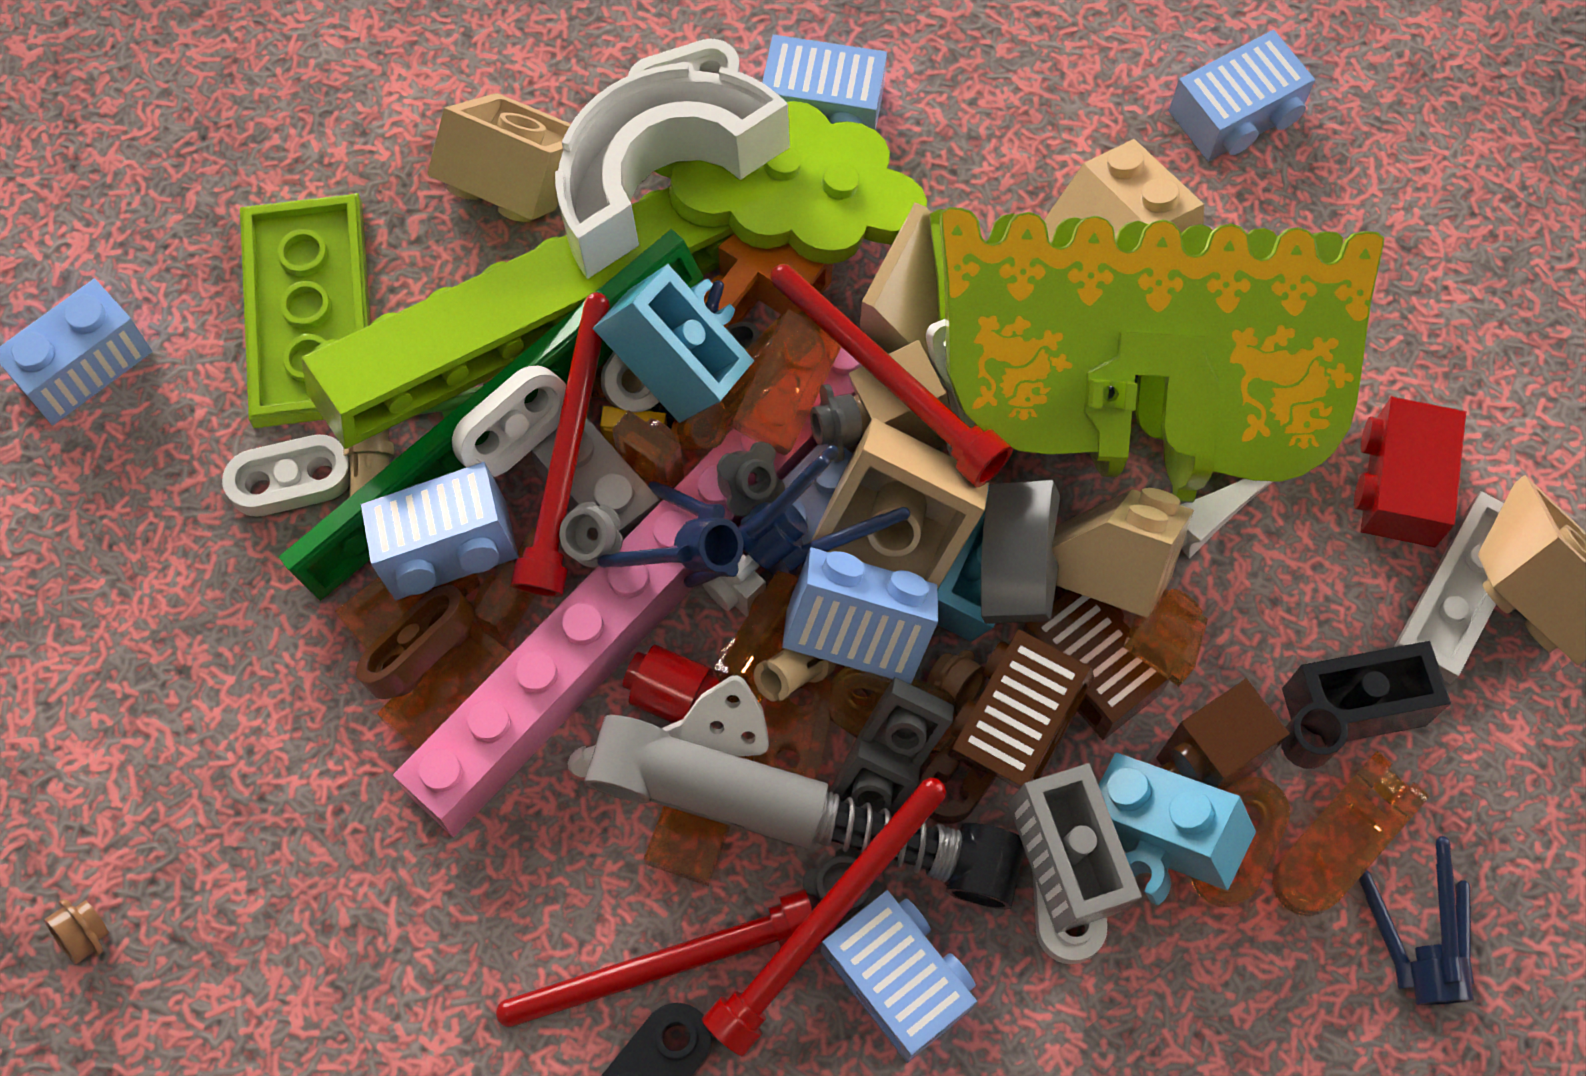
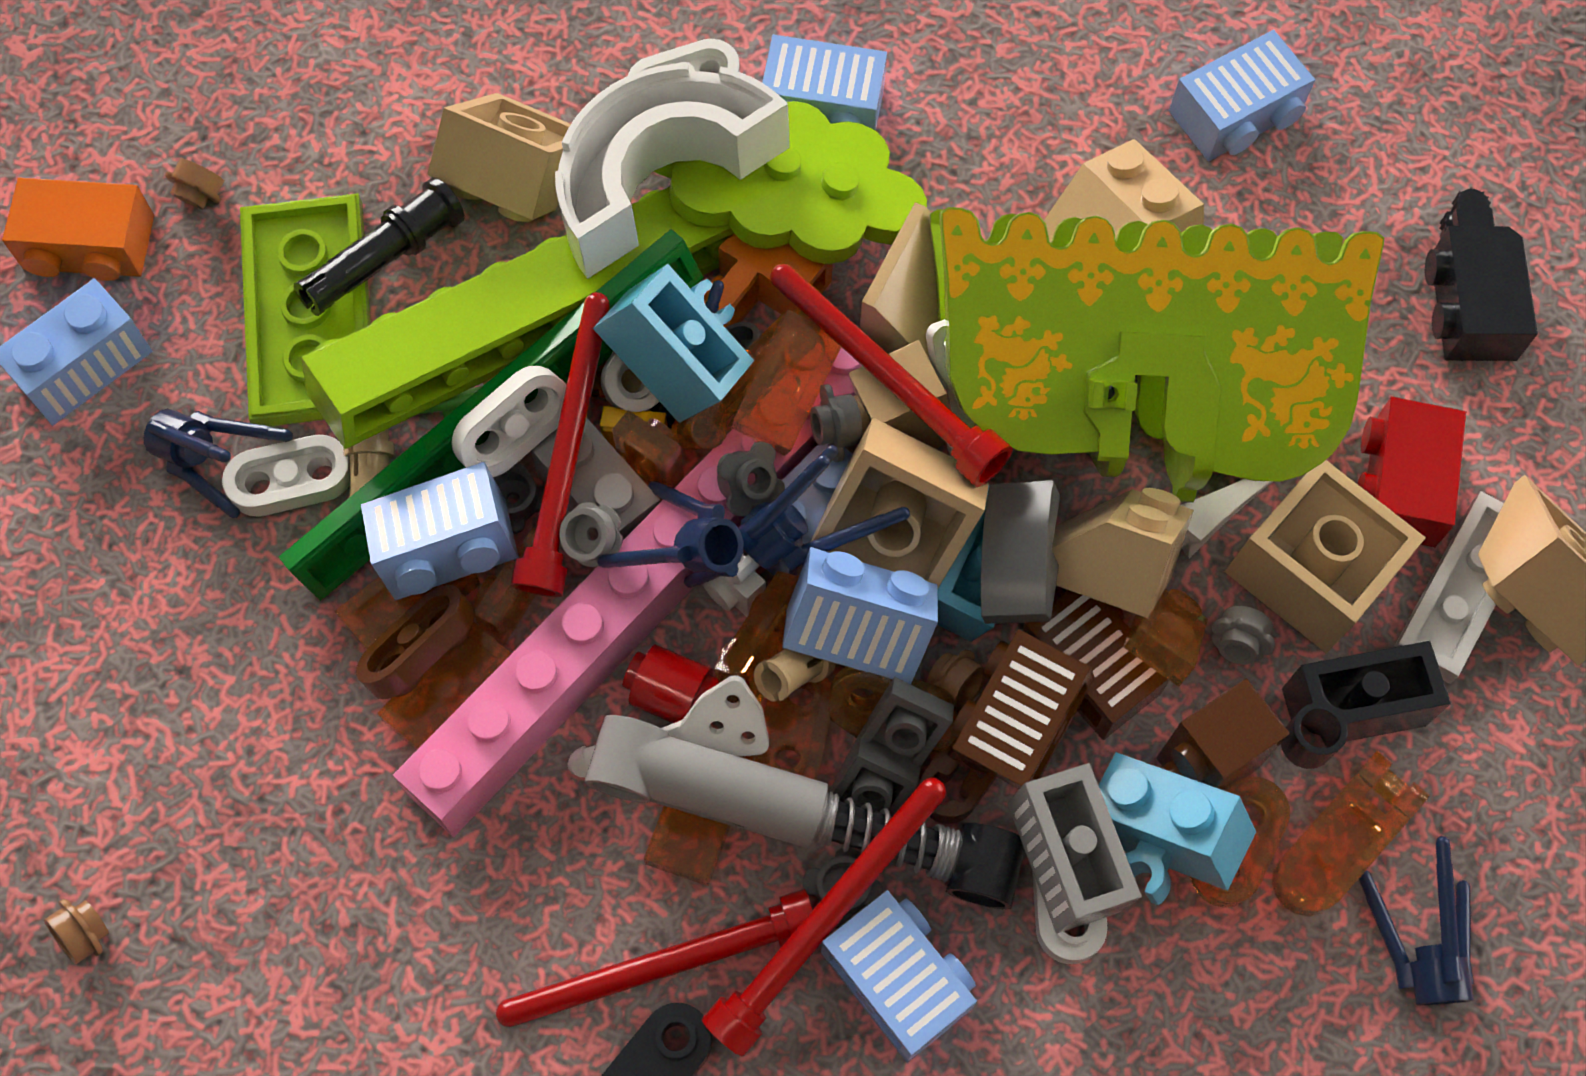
none -> orange brick [2,177,155,281]
none -> dark blue plant [144,409,293,518]
none -> medium nougat plate [165,158,224,210]
none -> black pin [294,177,465,316]
none -> dark grey plate [493,463,545,535]
none -> light grey plate [1211,606,1275,665]
none -> tan slope [1224,460,1426,654]
none -> black hinge [1425,187,1538,361]

